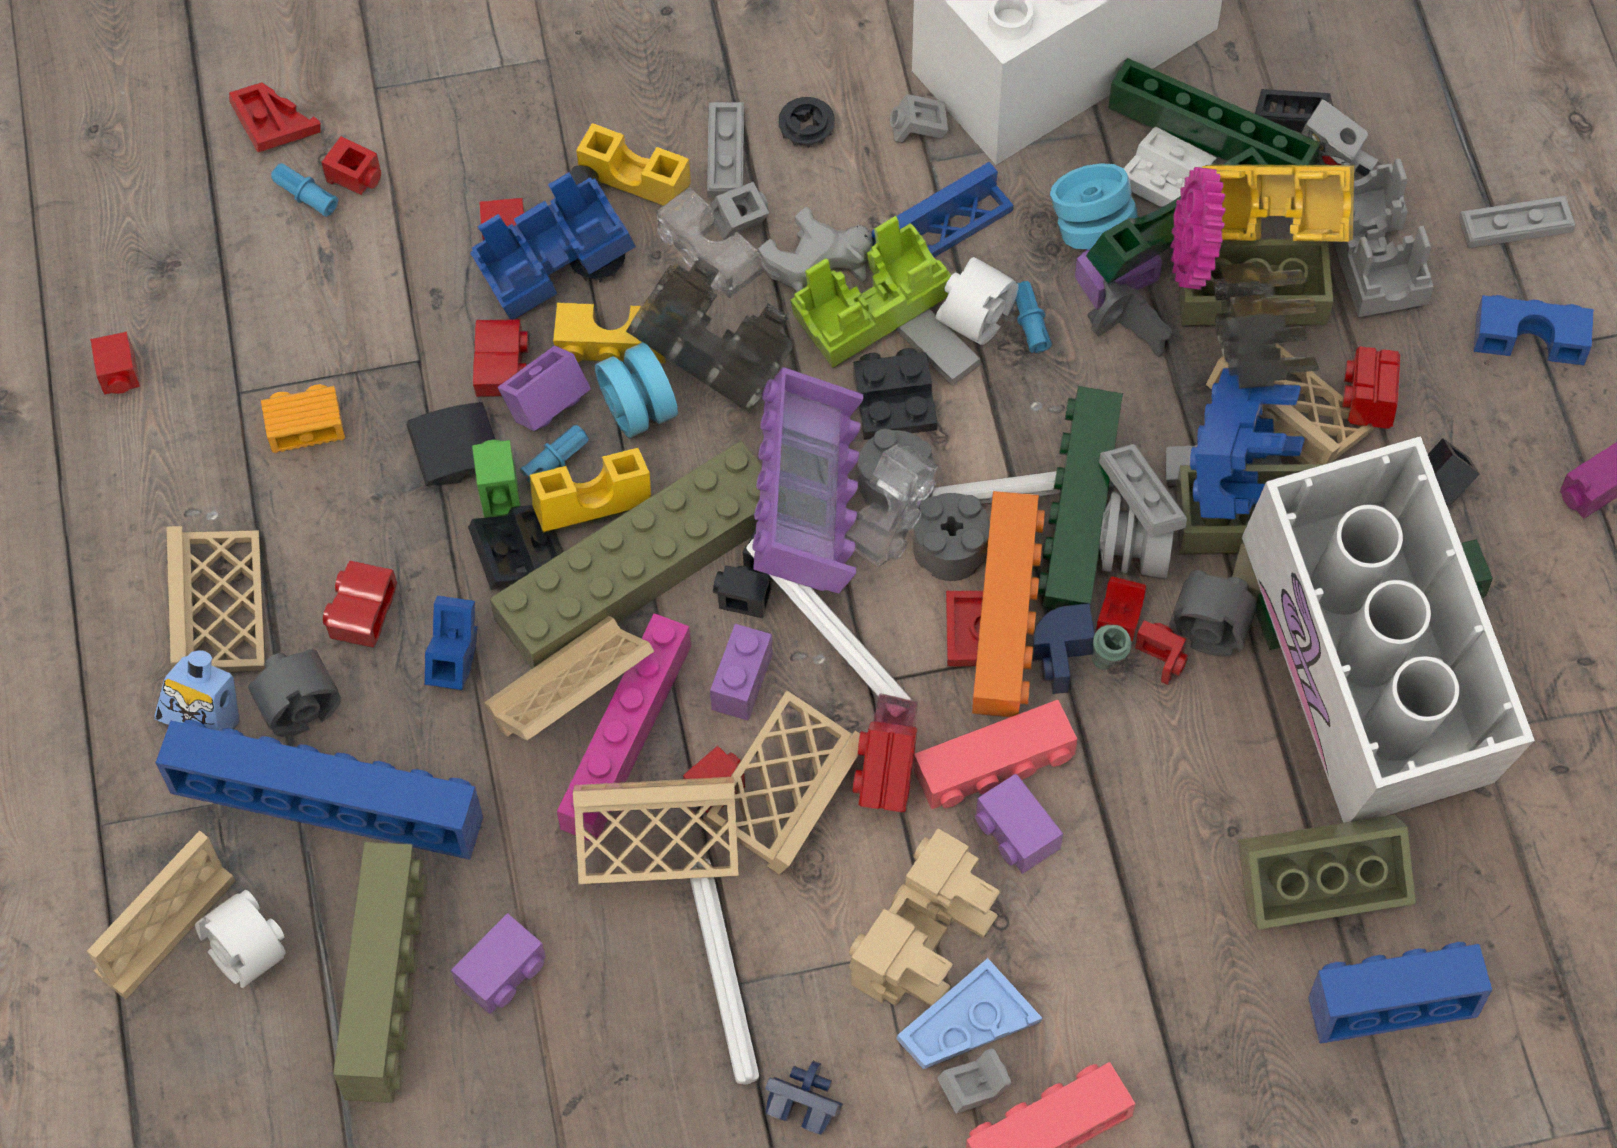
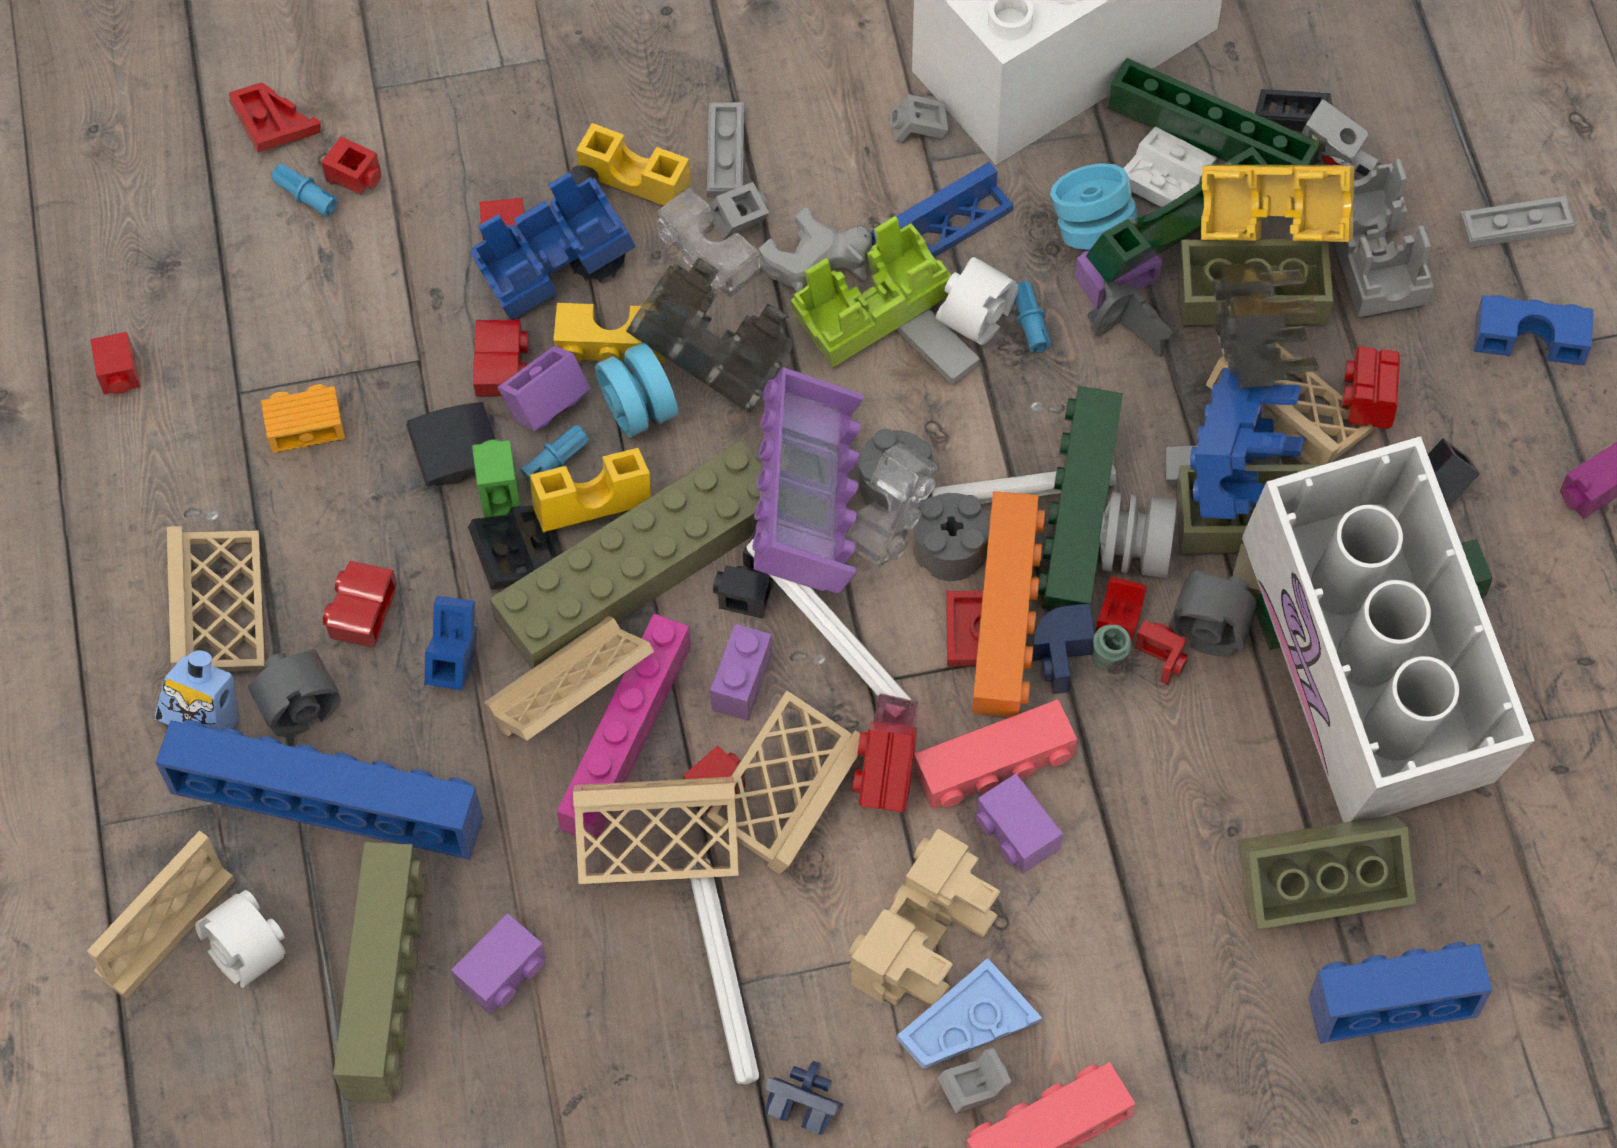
black gear [779,97,835,148] -> none
black plate [853,348,938,440] -> none
light grey tile [1099,444,1187,537] -> none
dark pink gear [1171,167,1225,289] -> none

